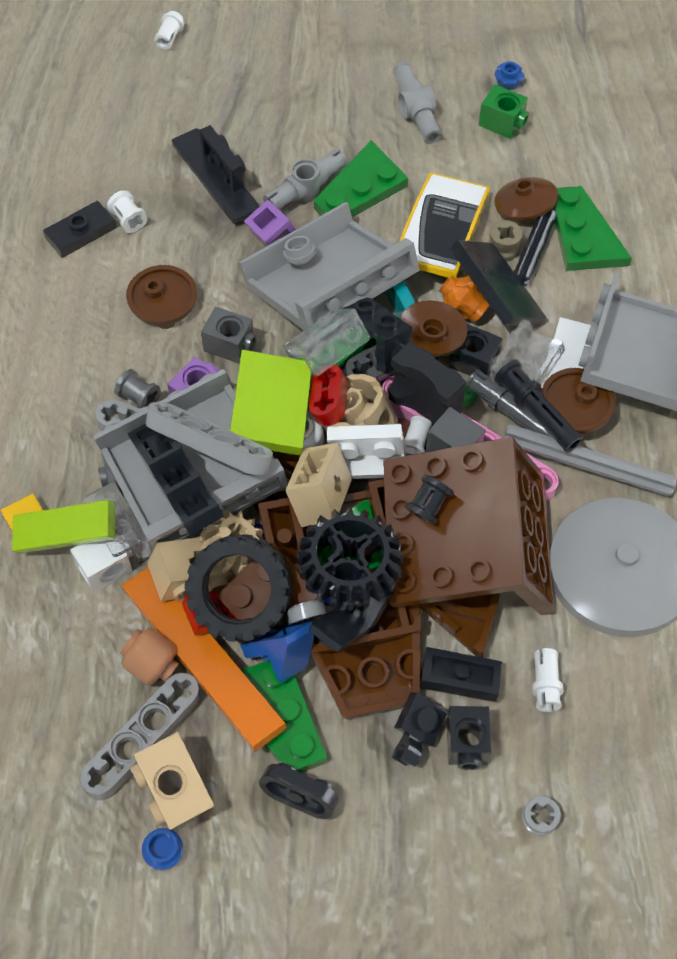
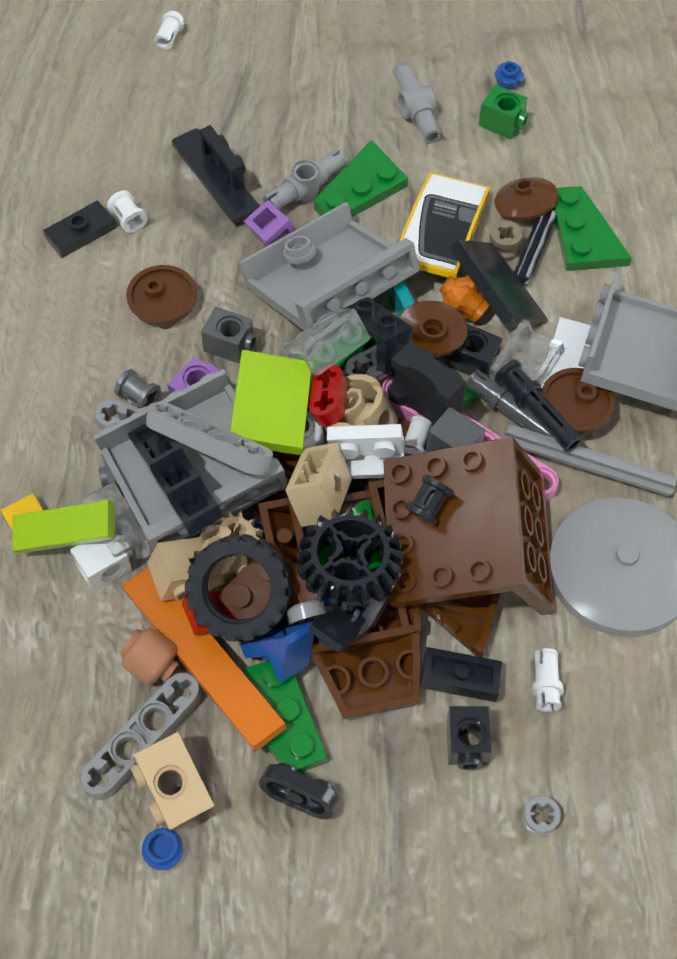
black plate [392,692,448,767] -> none

